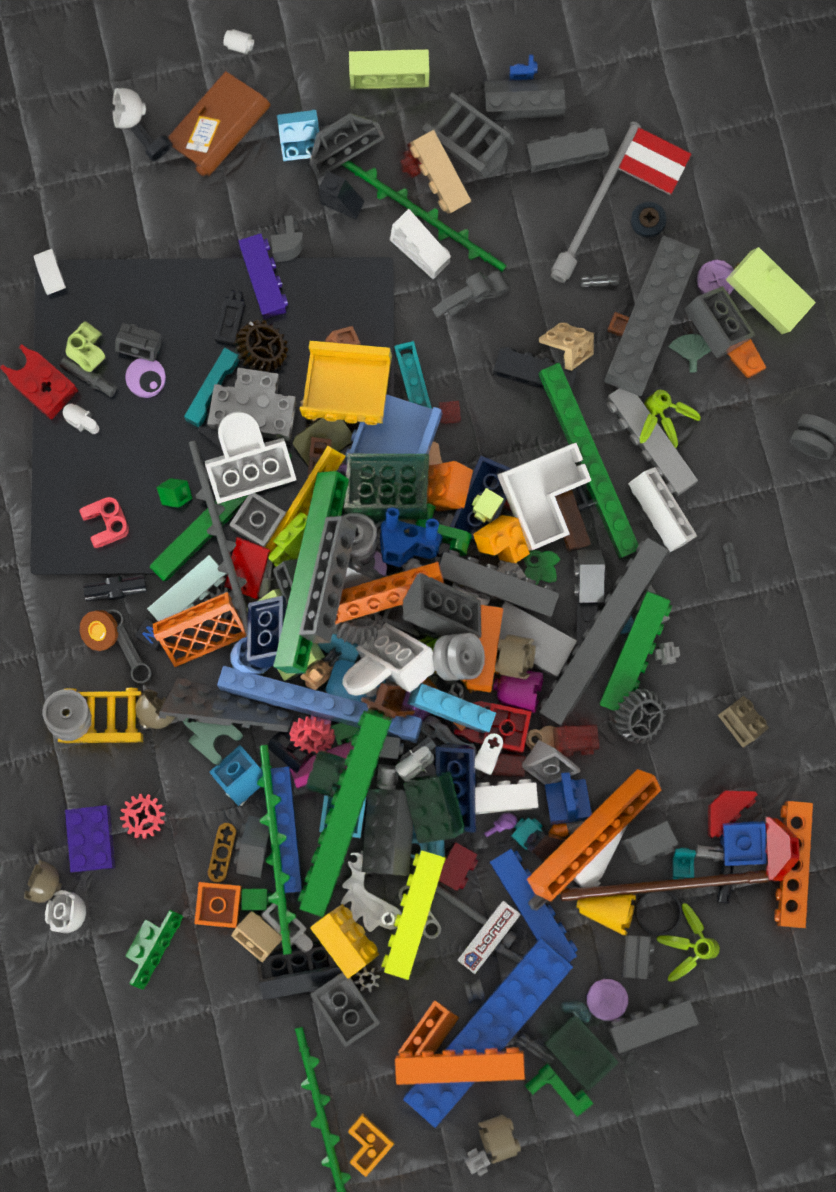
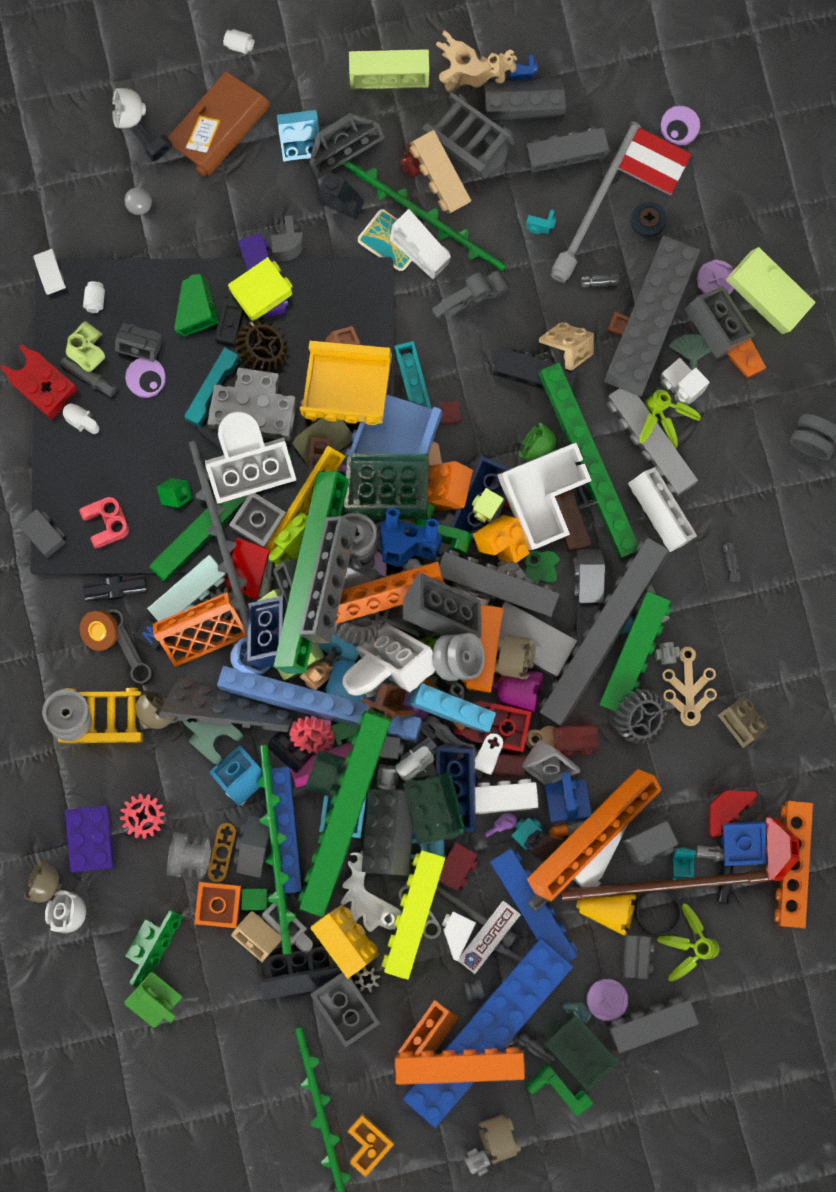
none -> dark grey brick [18,509,66,558]
none -> white brick [83,282,105,313]
none -> light grey piece [124,187,152,215]
none -> bright green bracket [124,972,182,1028]
none -> clear wheel [167,832,211,881]
none -> green slope [174,274,219,337]
none -> neon yellow brick [228,257,293,322]
none -> teal sticker [358,209,412,271]
none -> tan animal [436,31,517,93]
none -> white slope [442,912,476,961]
none -> bright green cylinder [519,423,557,462]
none -> teal bracket [525,209,557,234]
none -> lavender tile [660,106,700,146]
none -> white brick [660,358,709,405]
none -> tan plant [662,647,717,726]

